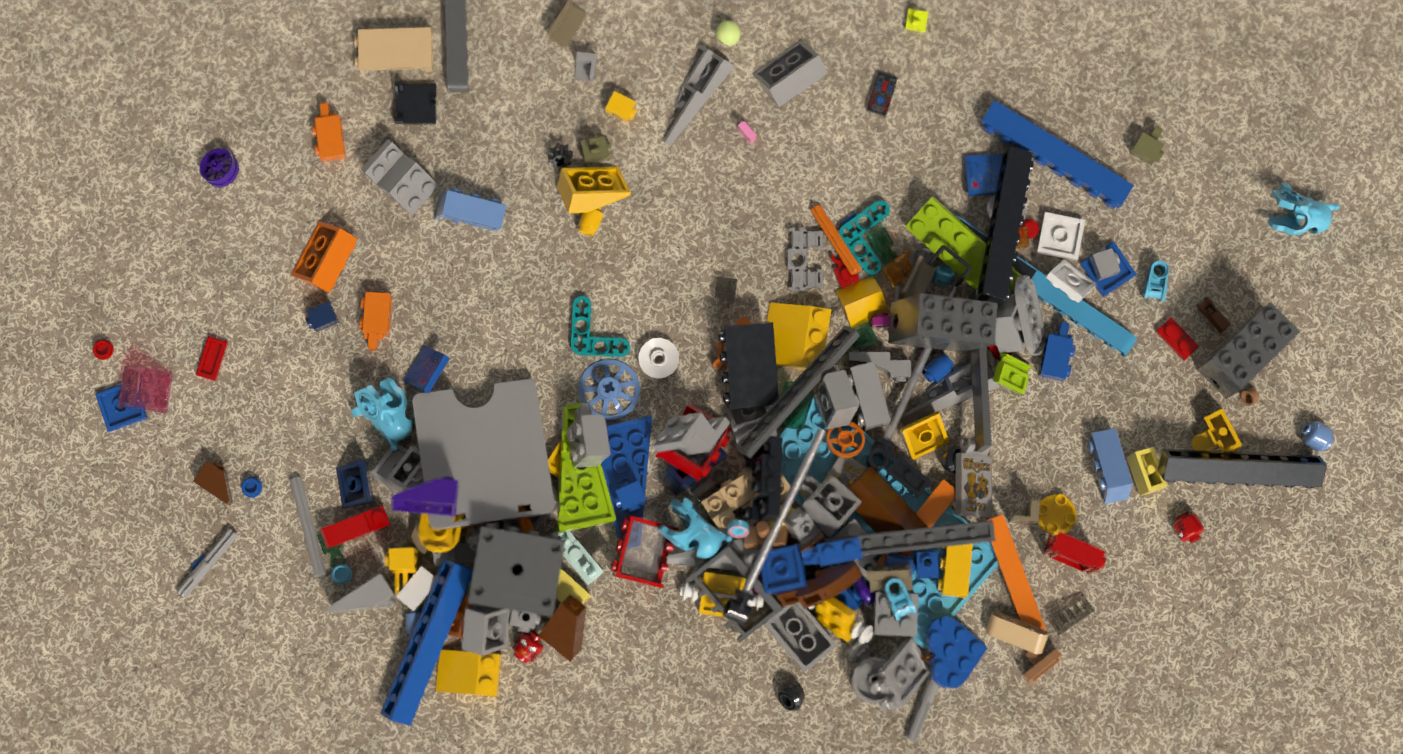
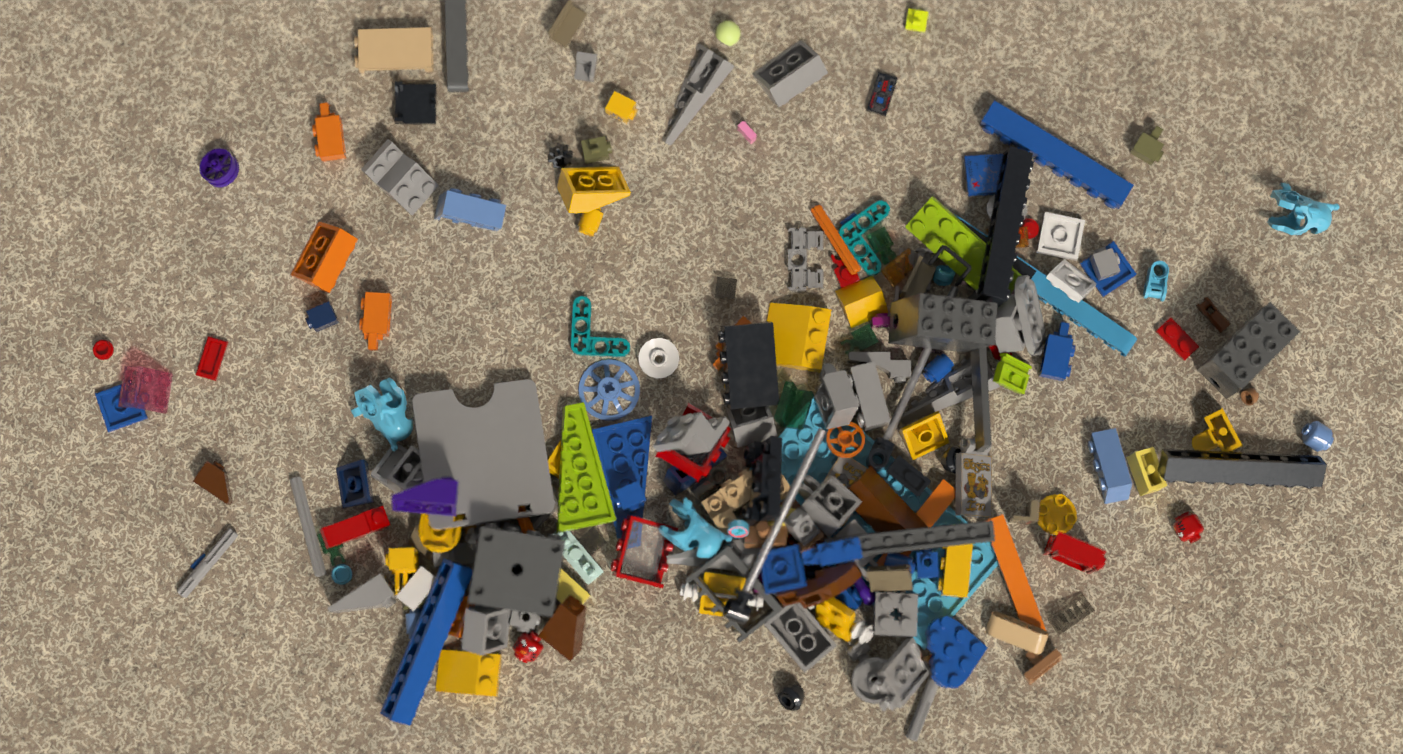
blue plate [241,477,263,498] -> none
blue tile [403,346,449,393] -> none
light grey hinge [567,403,611,468] -> none
dark grey tile [736,326,860,458] -> none
medium azure piece [884,579,916,621] -> none

